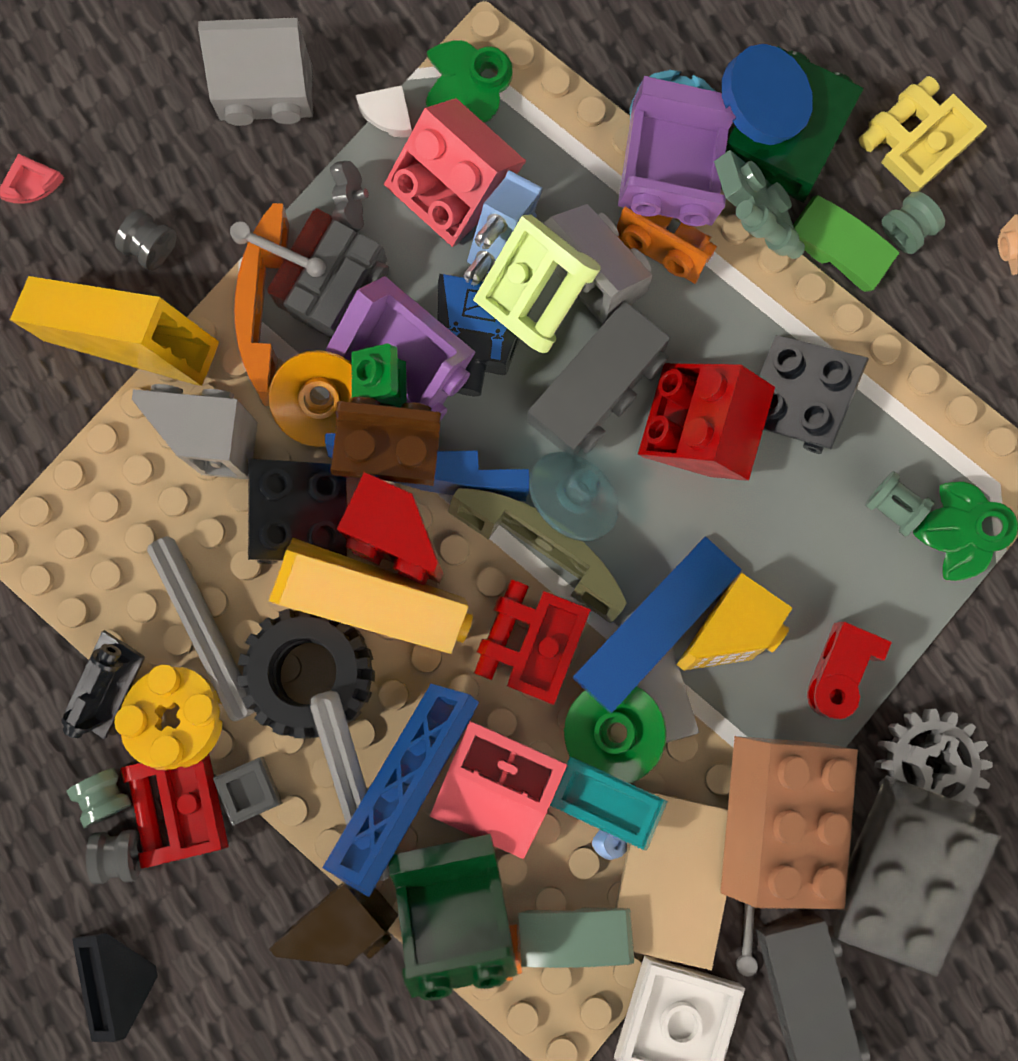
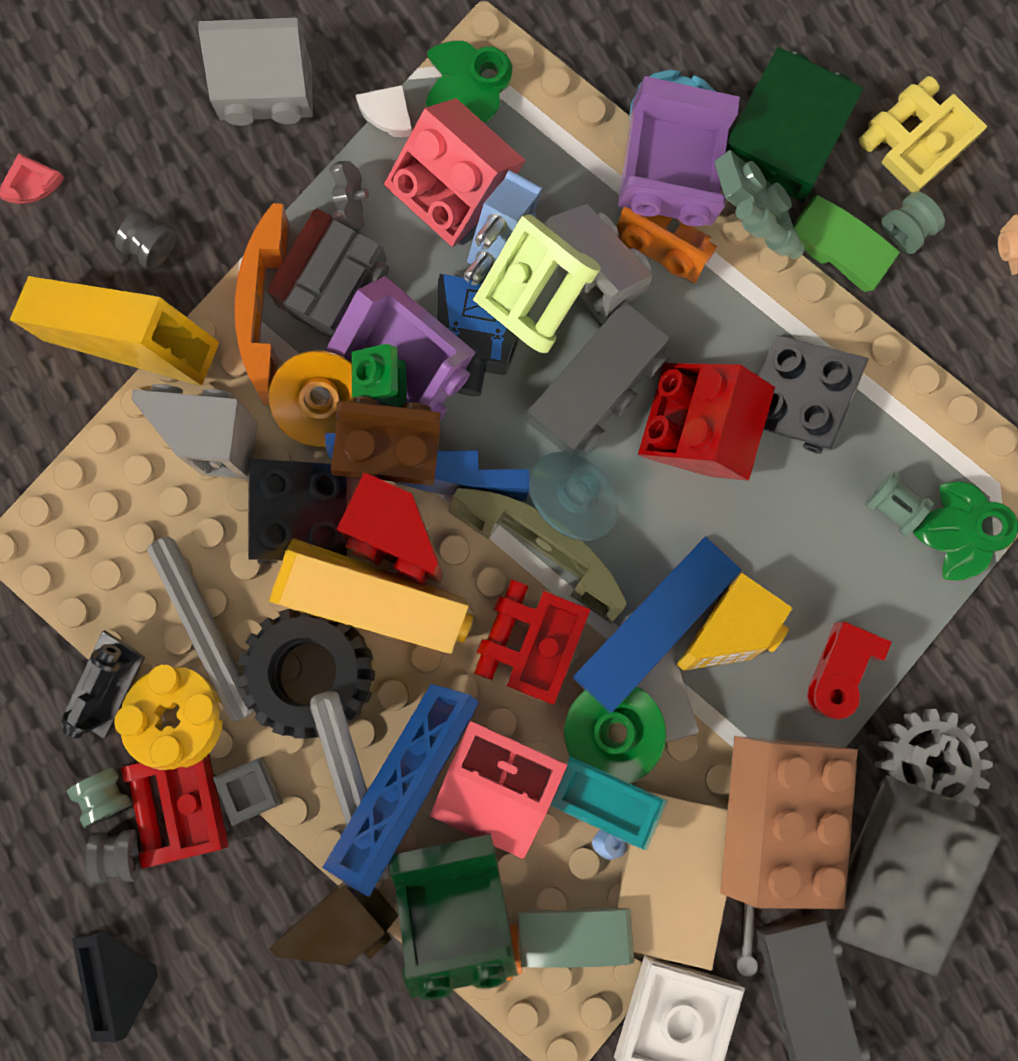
light grey hinge [230,222,326,277] -> none
blue tile [722,44,813,145] -> none

